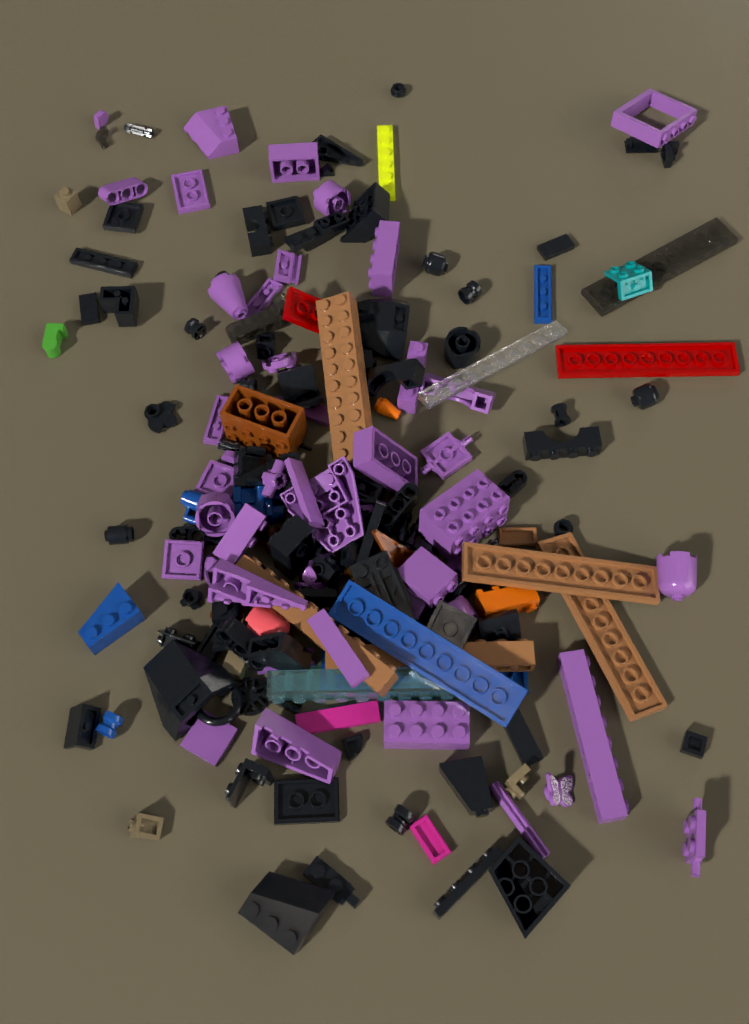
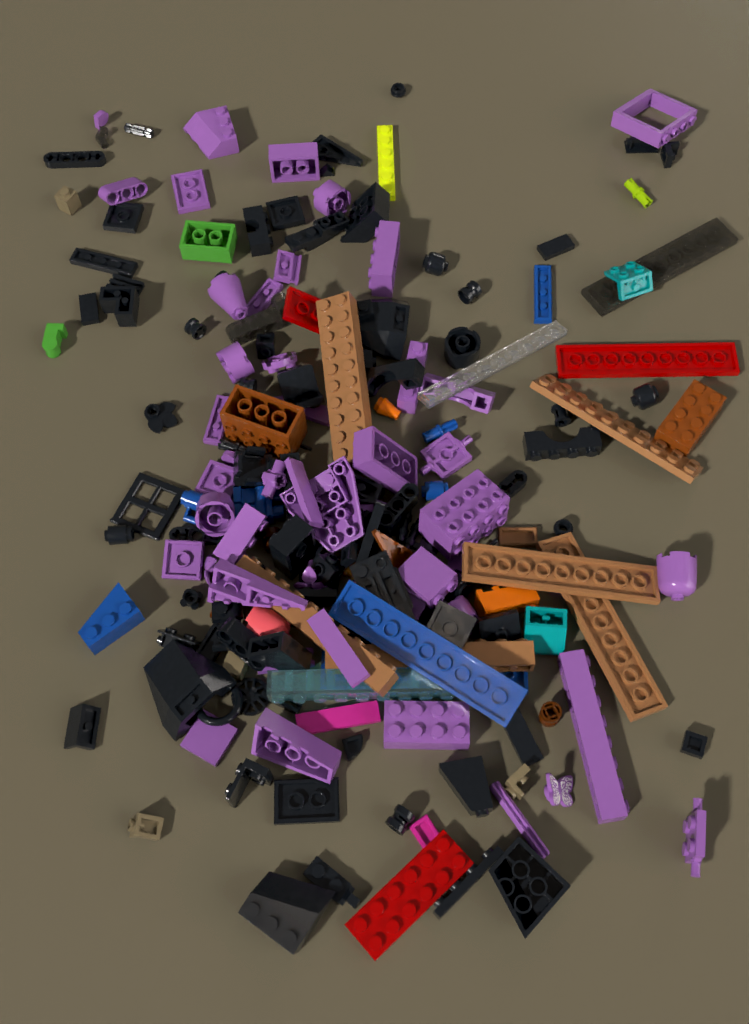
blue wheel [95,711,124,739] -> none
none -> black beam [43,151,107,169]
none -> black tile [106,273,145,295]
none -> black window [110,472,185,541]
none -> bright green brick [179,220,238,264]
none -> red plate [344,829,474,961]
none -> blue brick [421,480,449,501]
none -> blue axle [422,419,458,444]
none -> teal slope [523,606,567,656]
none -> medium nougat plate [530,374,704,484]
none -> reddish brown wheel [538,701,562,728]
none -> lime pin [624,178,653,208]
none -> dark orange brick [654,379,727,457]

